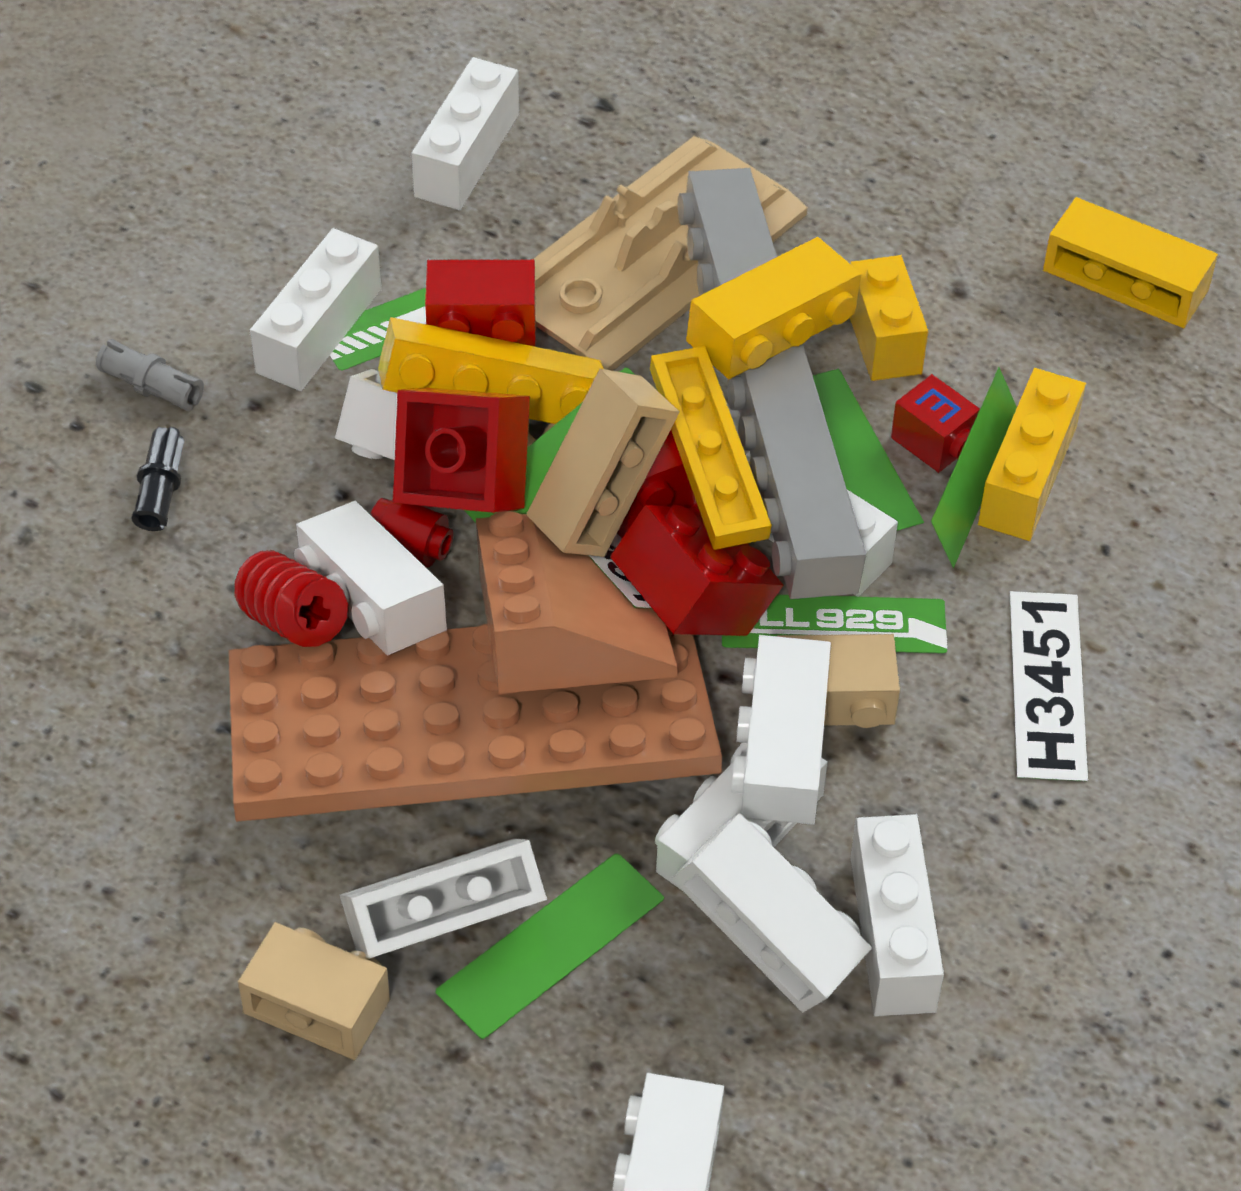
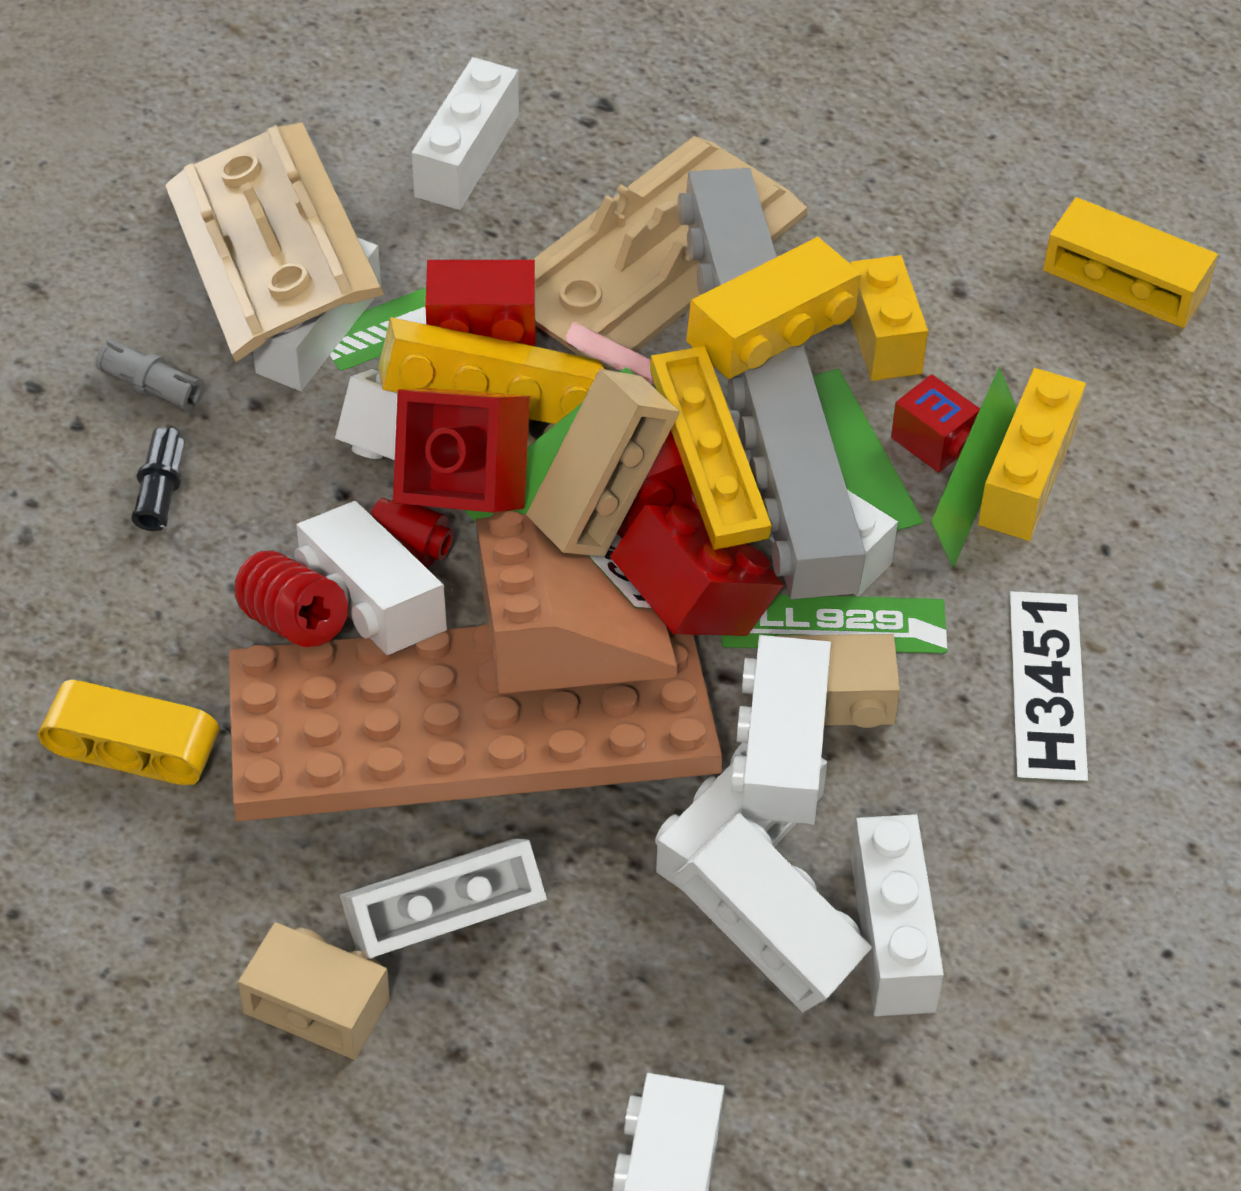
bright green sticker [435,853,664,1039] -> none
none -> yellow beam [37,680,220,786]
none -> tan hinge [165,122,384,362]
none -> tile [565,321,656,388]

